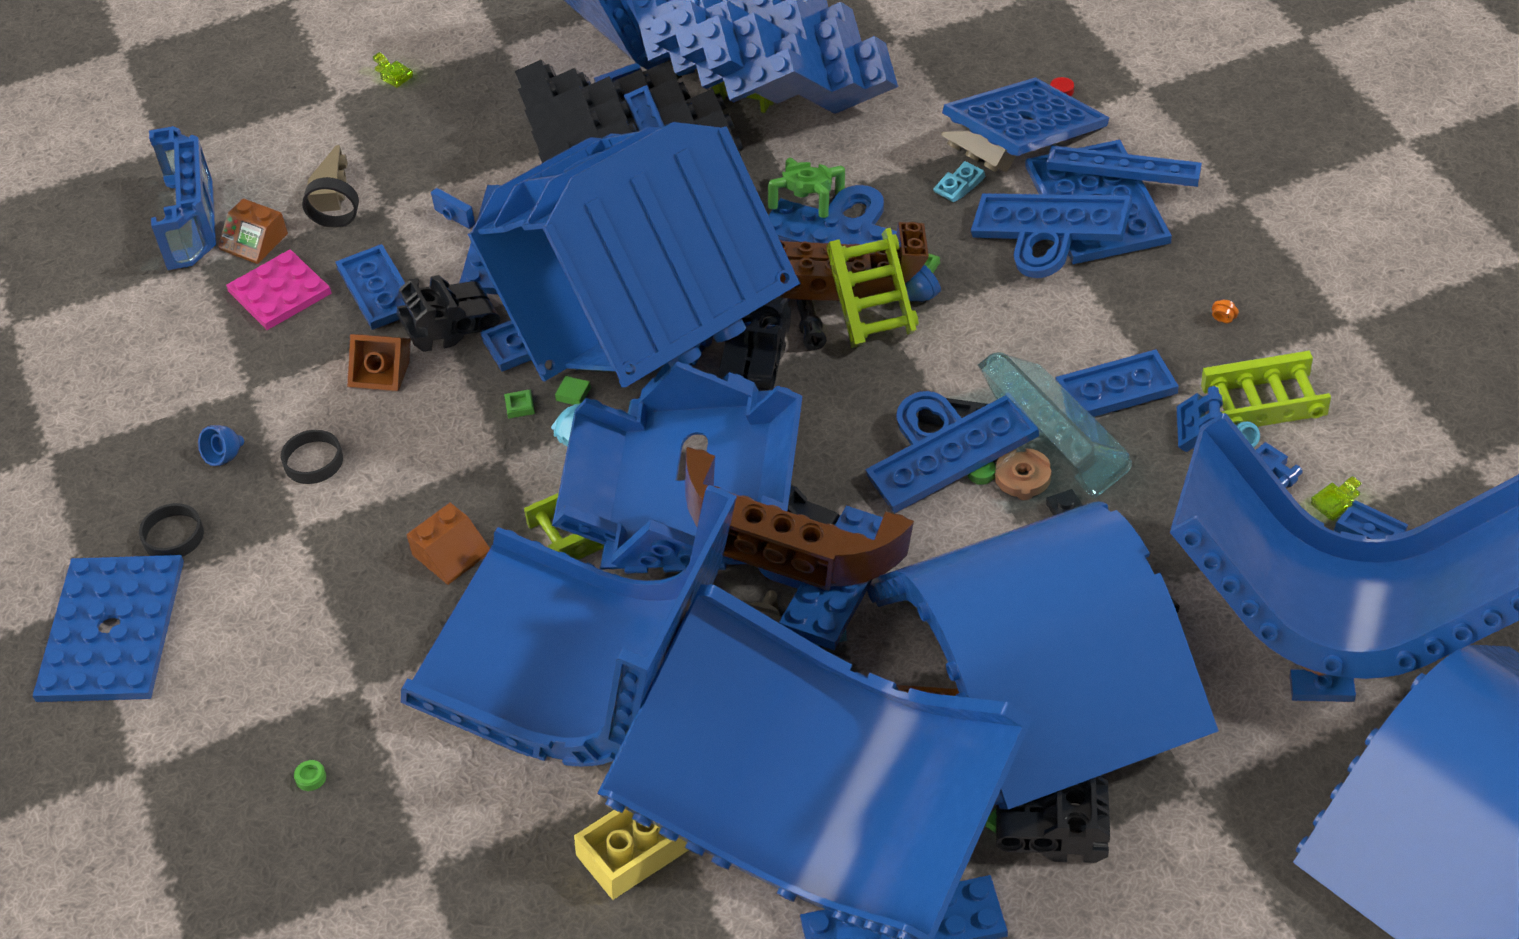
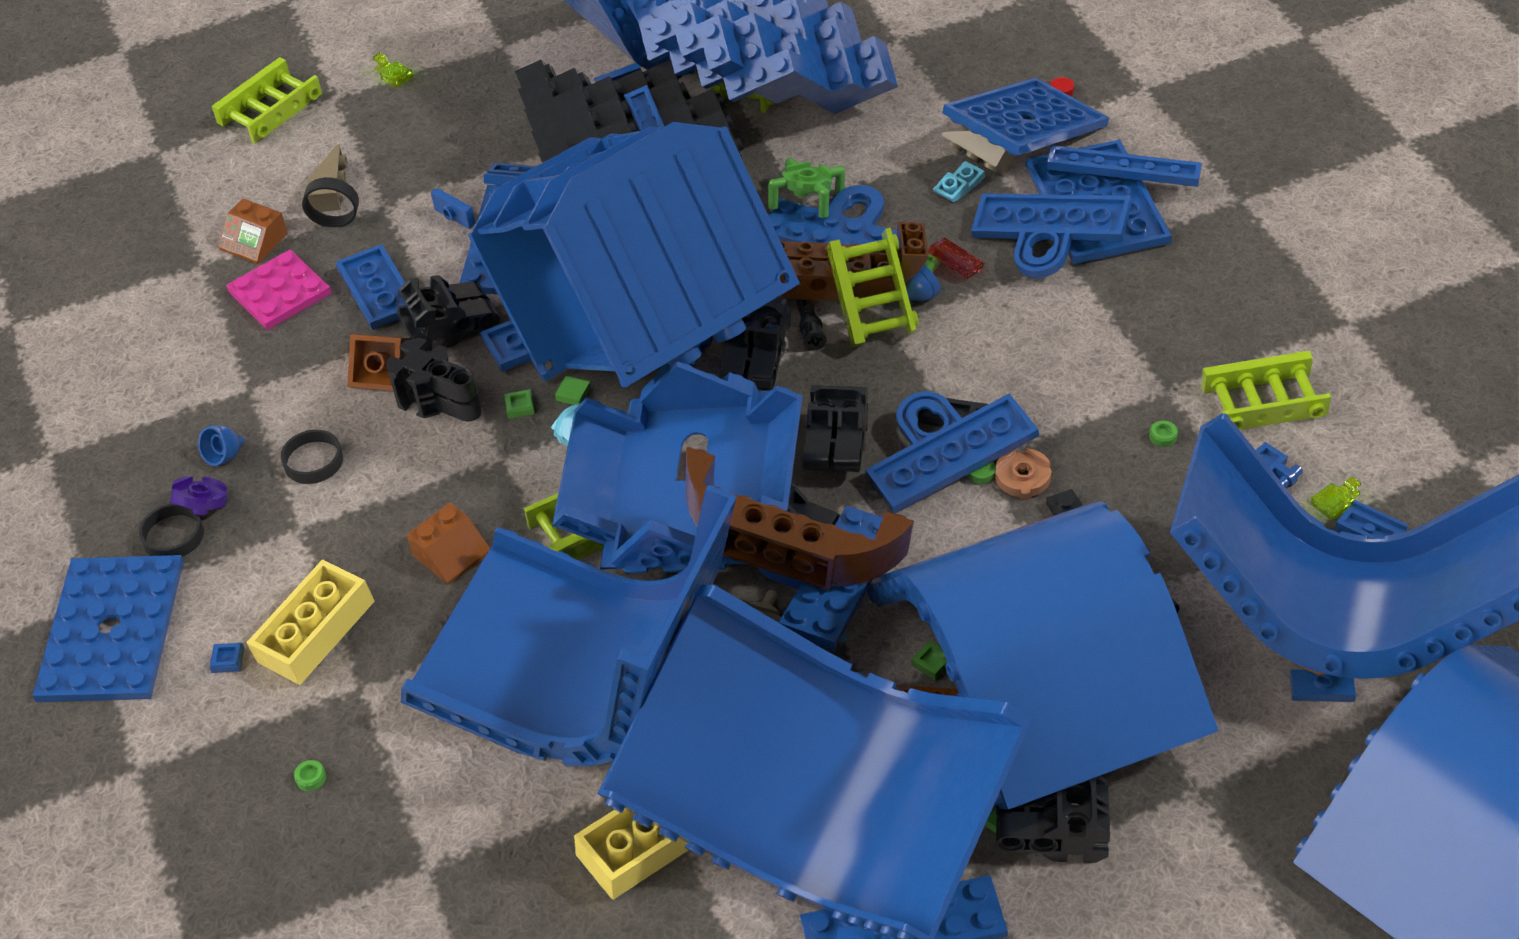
blue windscreen [149,126,216,270] -> none
clear light blue windscreen [978,352,1132,499] -> none
blue plate [1055,349,1179,422] -> none
blue plate [1176,386,1223,452] -> none
orange plate [1212,300,1239,323] -> none
medium azure plate [1236,422,1260,448] -> none
none -> dark purple plate [170,476,228,515]
none -> blue tile [209,643,245,673]
none -> lime fence [212,57,322,144]
none -> light yellow brick [246,560,375,685]
none -> black connector [386,338,481,422]
none -> blue plate [483,162,536,185]
none -> black connector [803,385,869,472]
none -> bright green tile [911,640,947,680]
none -> clear red plate [928,237,985,279]
none -> bright green tile [1149,421,1178,447]

